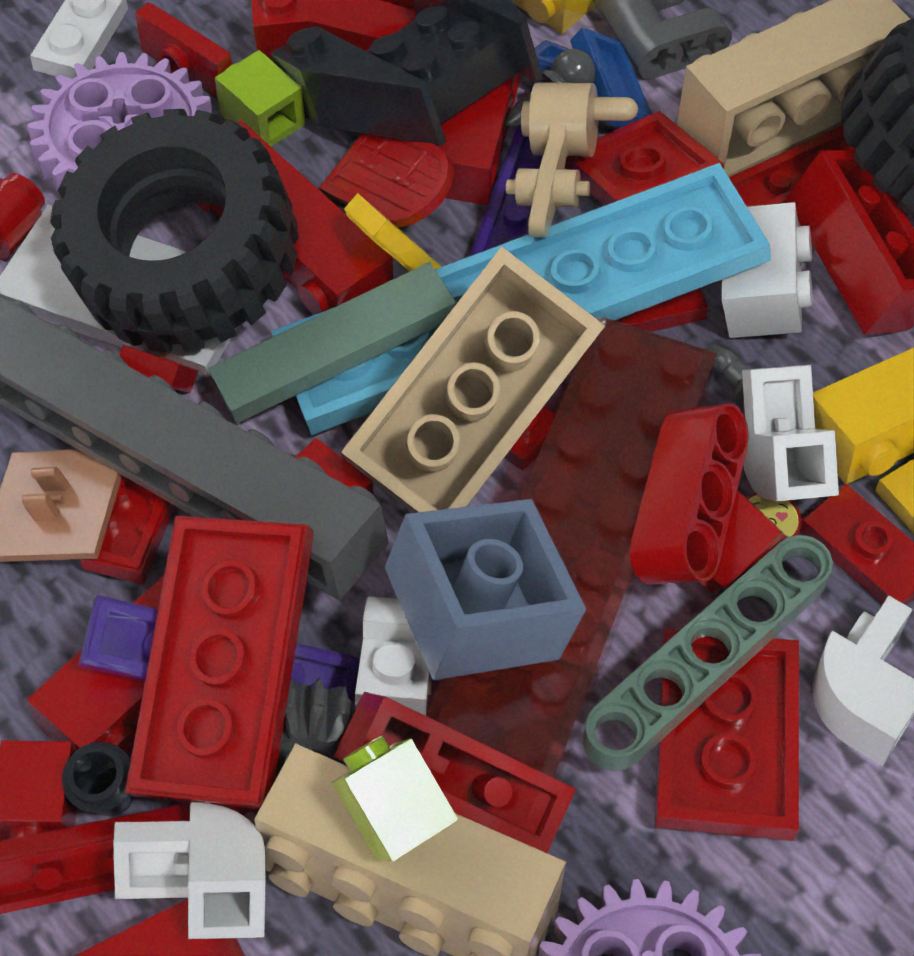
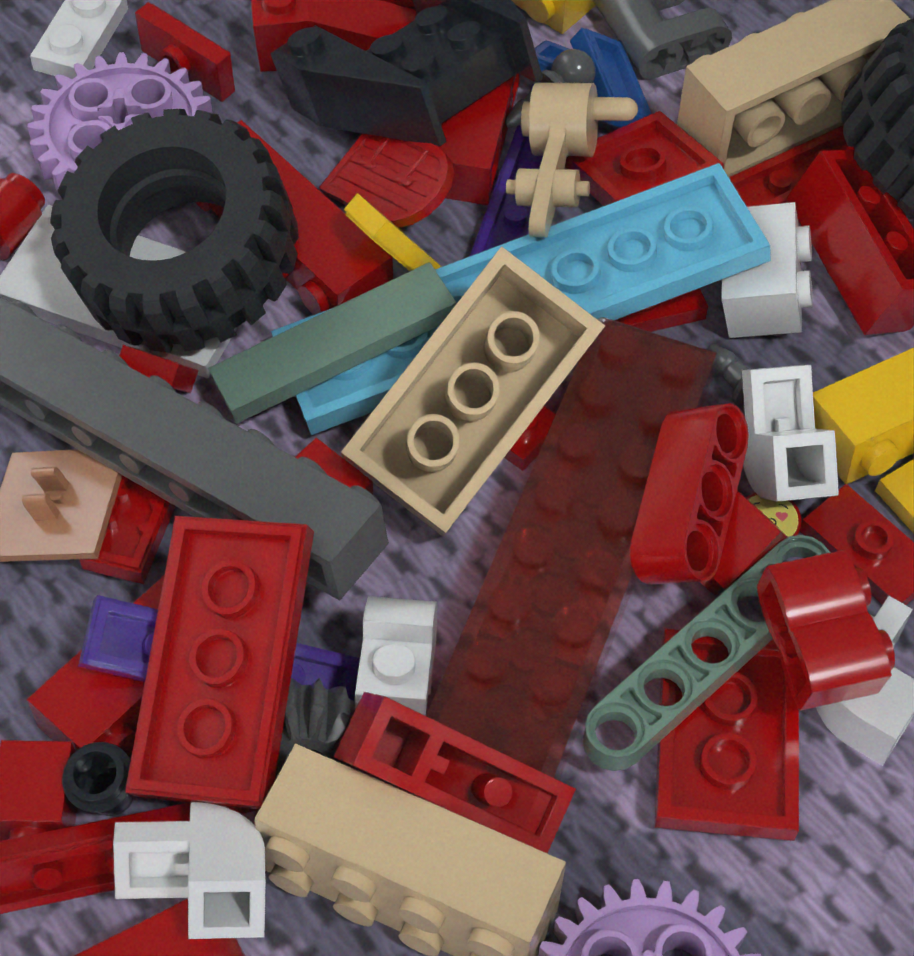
lime brick [215,50,305,147] -> none
brick [332,735,458,861] -> none
sand blue brick [384,499,586,680] -> none
none -> red brick [757,550,895,711]

